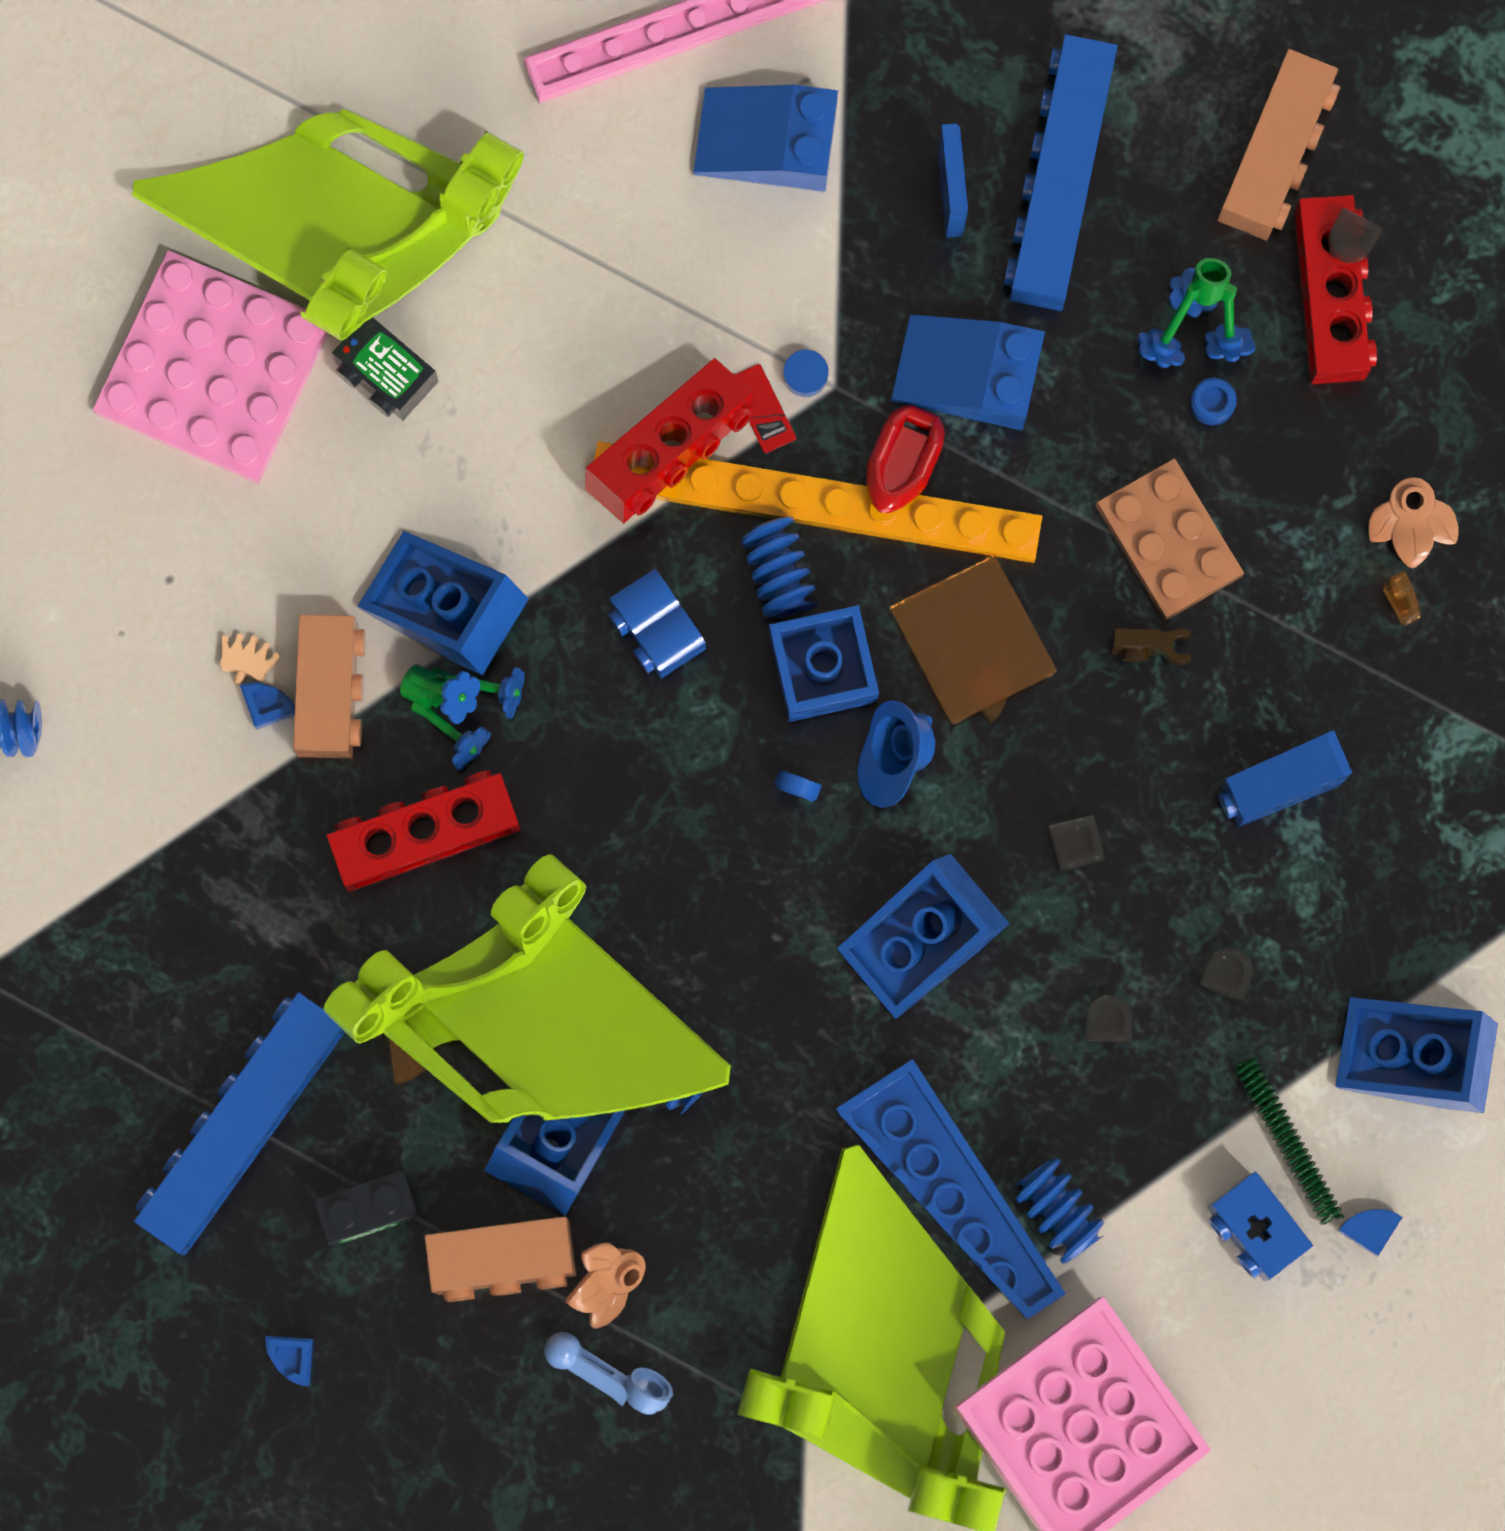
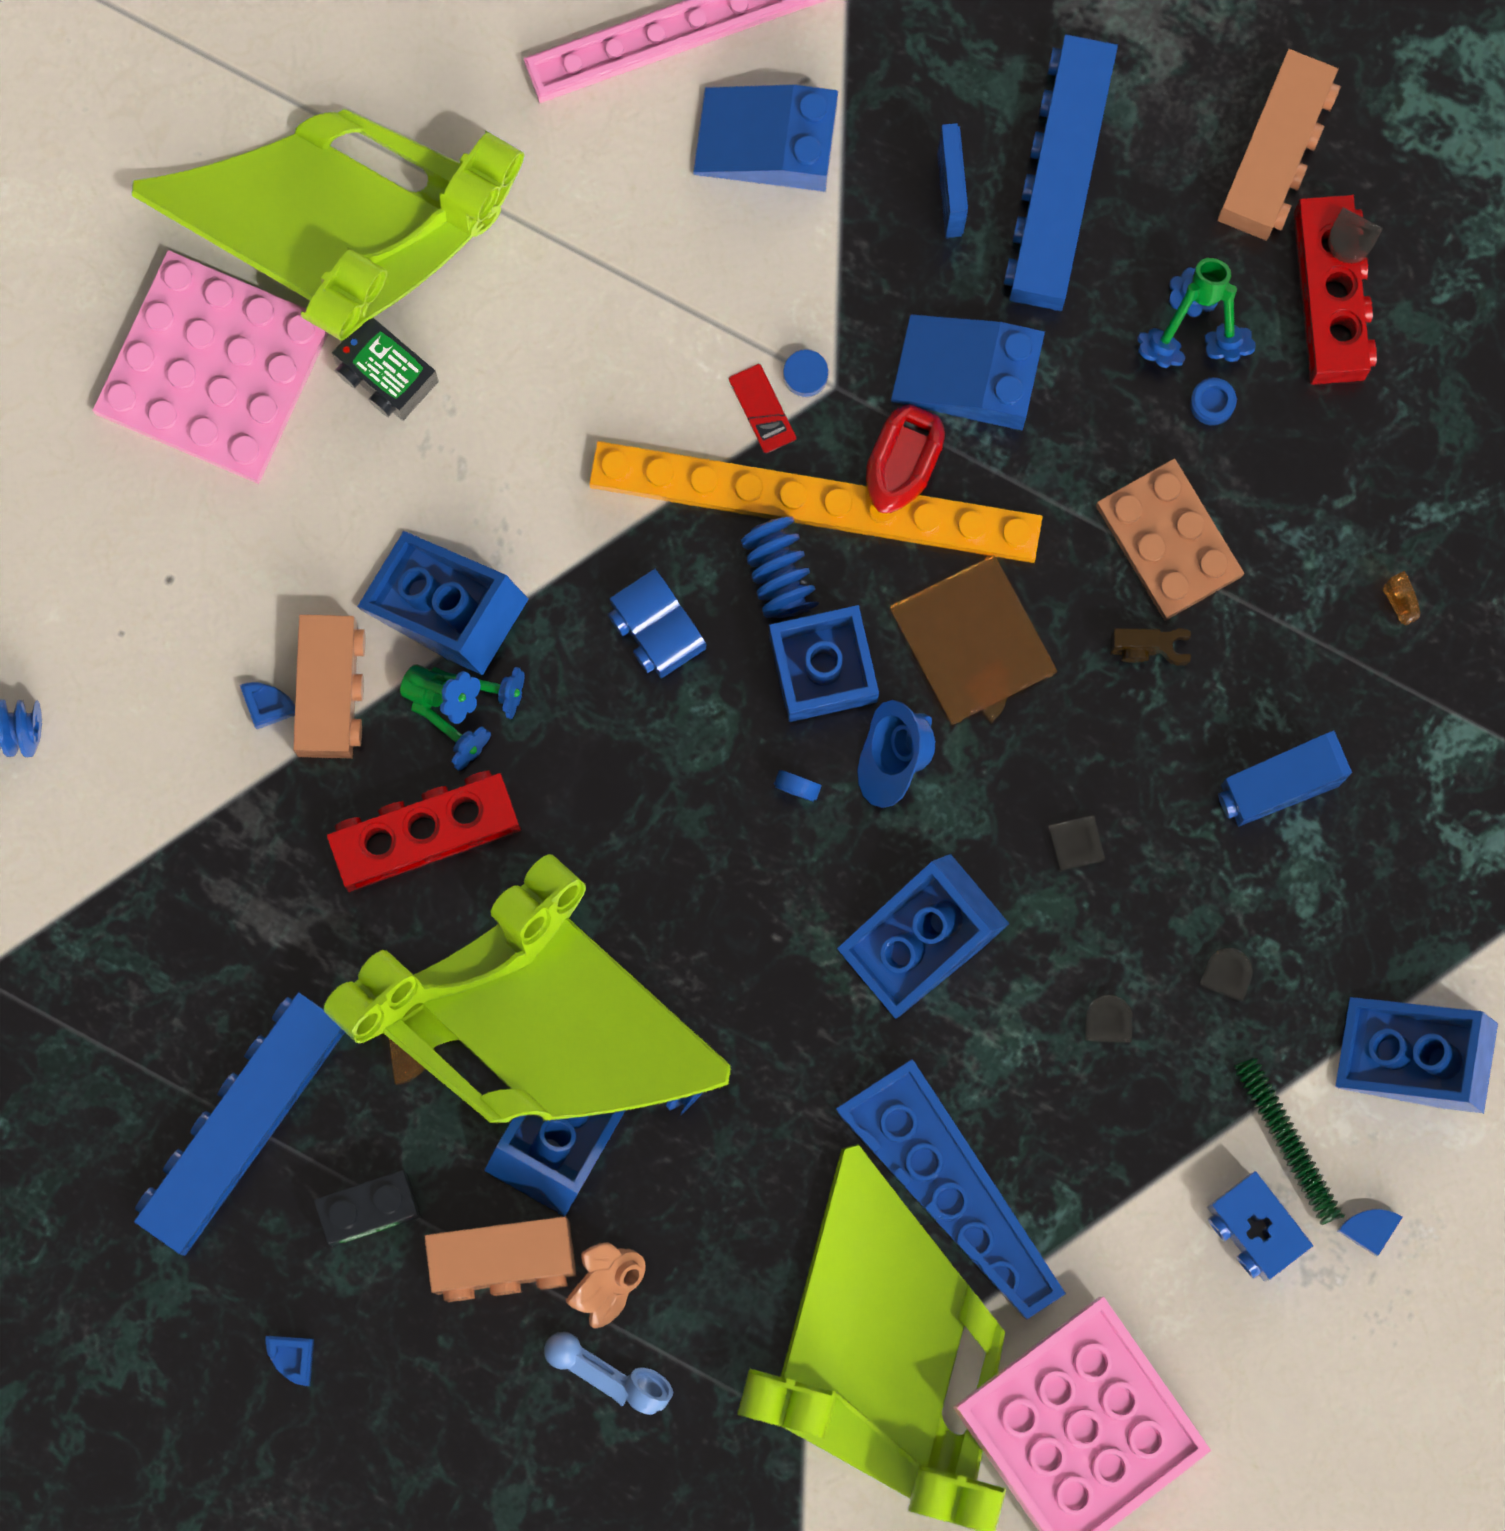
light nougat piece [220,634,280,686] -> none
red brick [585,358,753,524] -> none
blue piece [1012,1158,1105,1264] -> none
nougat plate [1368,477,1458,568] -> none

